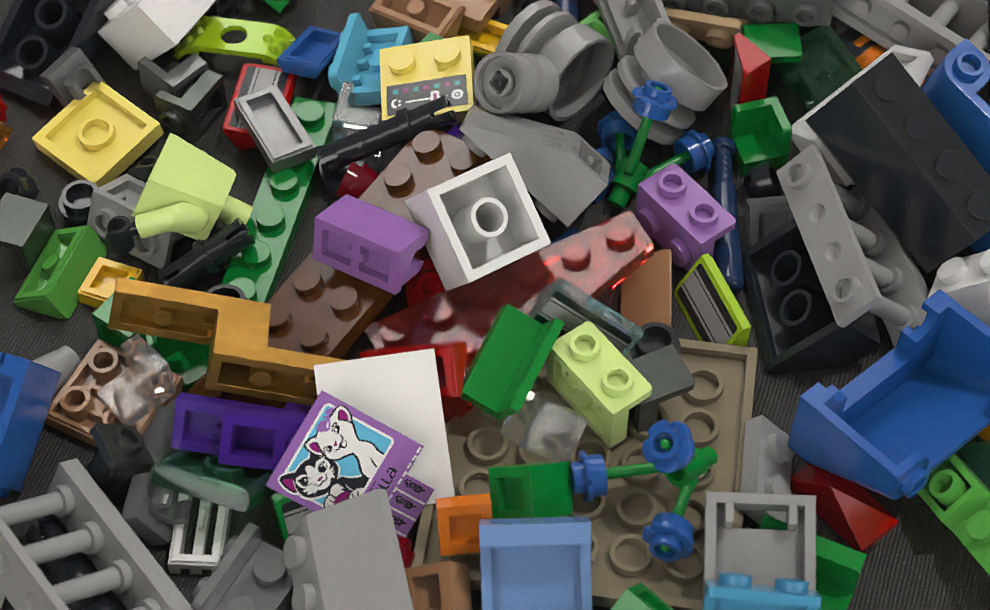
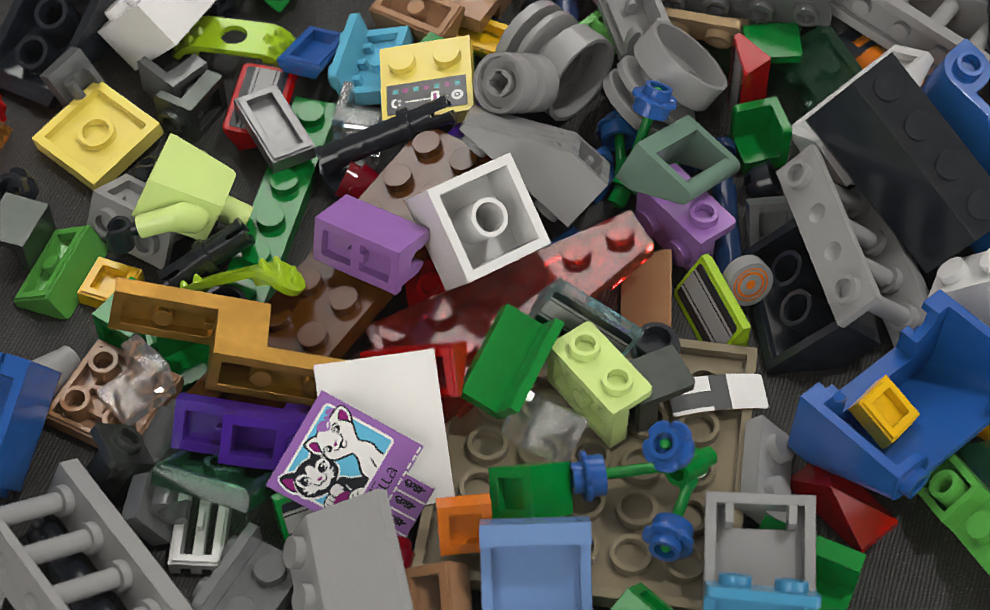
black plate [58,180,99,225] -> none
none -> lime piece [180,256,306,297]
none -> sand green tile [615,114,740,205]
none -> sticker [670,374,768,417]
none -> light grey tile [723,255,773,306]
none -> yellow tile [848,375,920,449]

